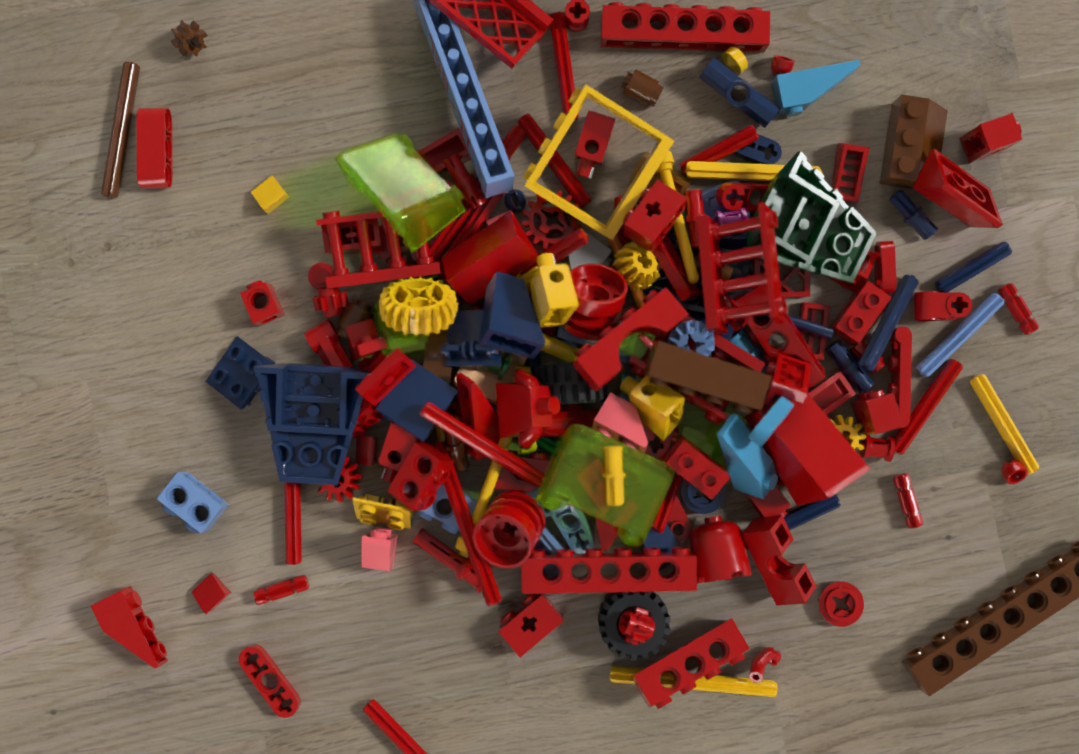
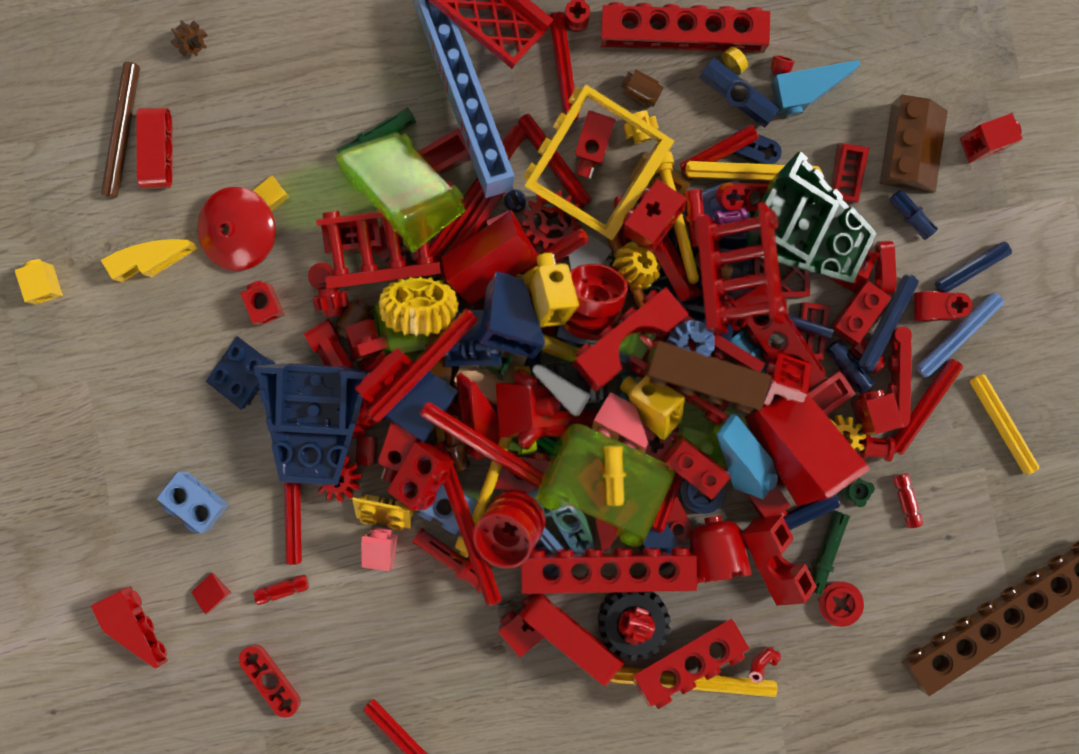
red pin [442,152,486,210] -> none
dark azure beam [748,396,794,447] -> none
red slope [913,149,1003,228] -> none
red axle [998,283,1039,335] -> none
red hinge [1001,460,1028,484] -> none
none -> yellow brick [15,259,63,305]
none -> yellow slope [101,239,199,282]
none -> red dish [197,187,276,271]
none -> dark green pin [336,107,417,165]
none -> red axle [367,309,478,422]
none -> red beam [520,594,625,686]
none -> light grey slope [532,365,590,416]
none -> yellow gear [623,111,659,144]
none -> dark green pin [811,510,851,596]
none -> dark green plate [841,477,875,507]

